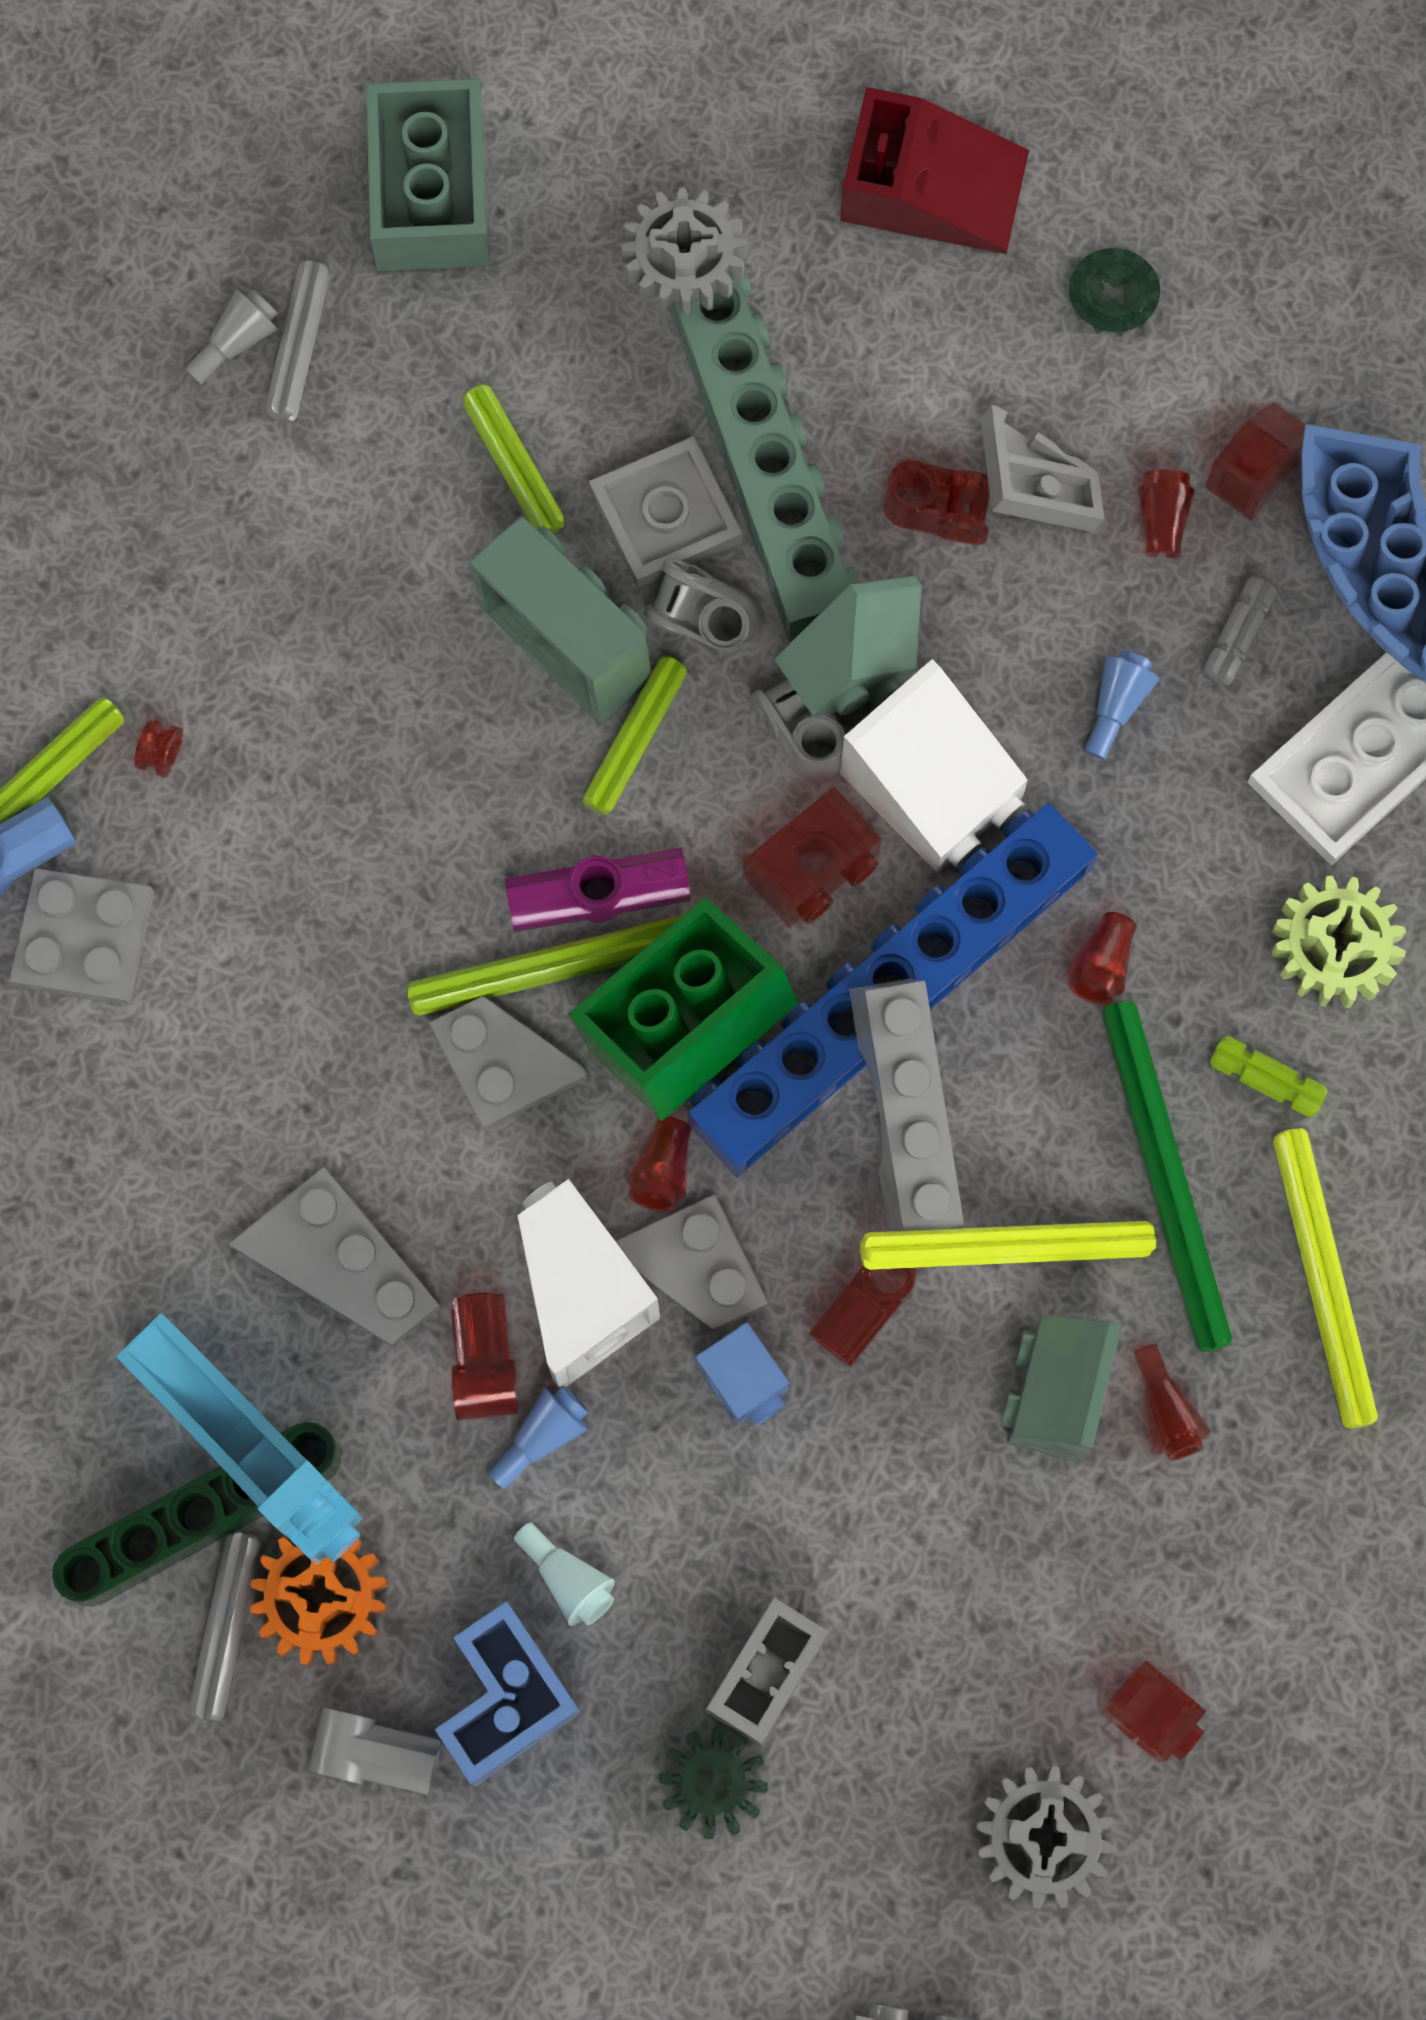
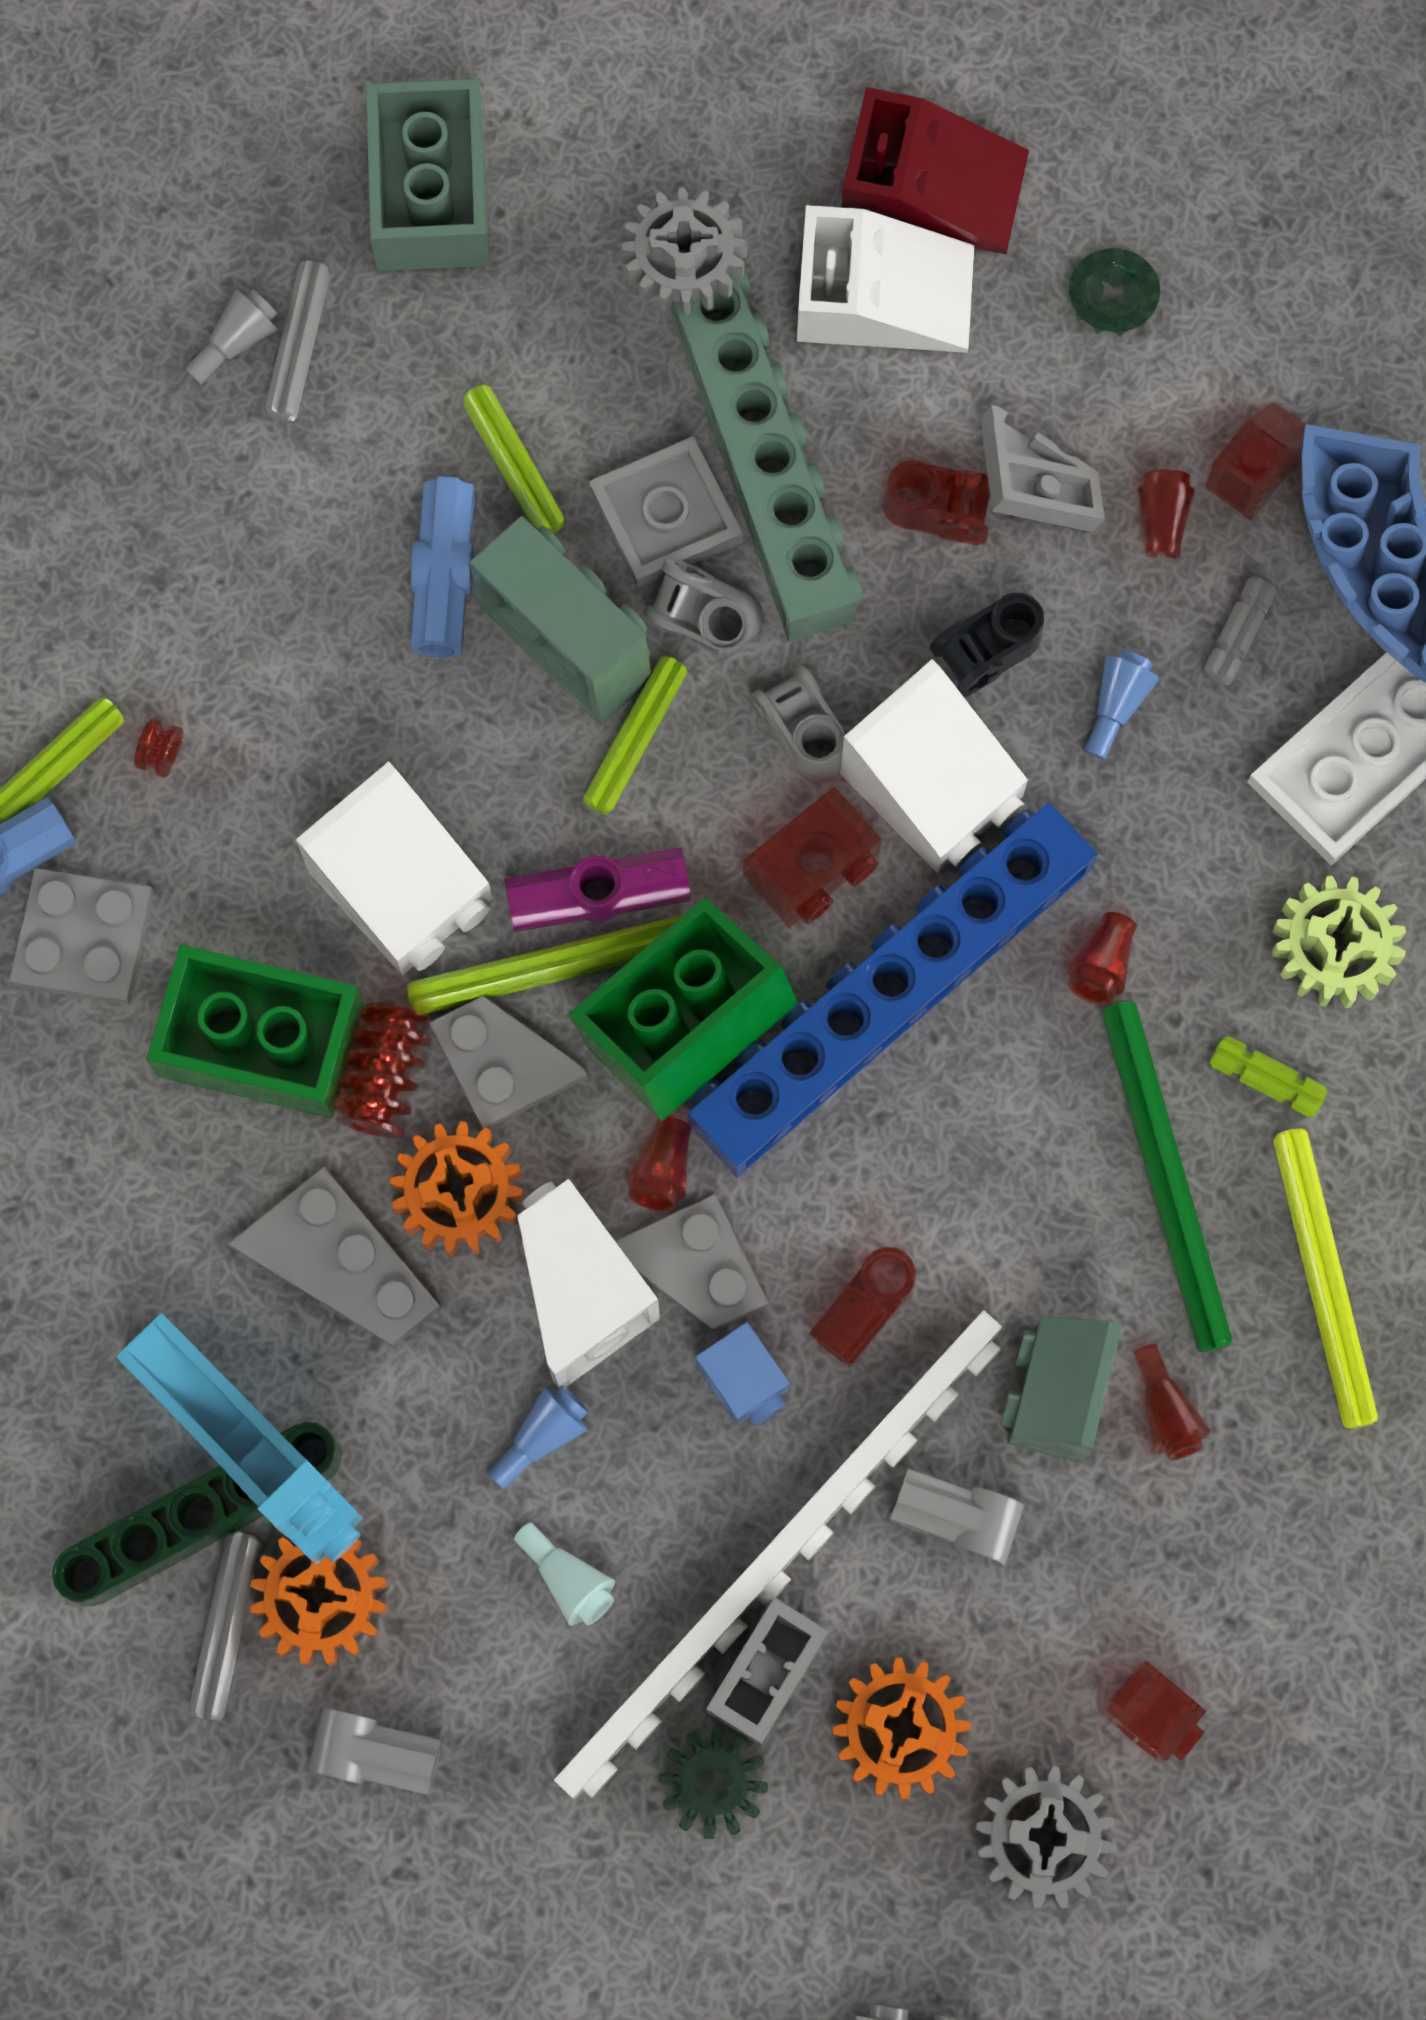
medium blue brick [435,1601,581,1787] -> none
clear red piece [451,1292,519,1421] -> none
sand green slope [774,576,922,717] -> none
light grey arch [849,979,964,1231] -> none
neon yellow axle [860,1221,1156,1270] -> none
none -> green brick [146,944,364,1119]
none -> white slope [296,761,493,976]
none -> clear red piece [333,1002,432,1138]
none -> orange gear [390,1121,524,1257]
none -> medium blue piece [410,477,475,658]
none -> white plate [554,1310,1002,1799]
none -> white slope [797,205,974,353]
none -> orange gear [832,1658,971,1800]
none -> light grey piece [890,1469,1025,1567]
none -> black piece [929,593,1044,697]

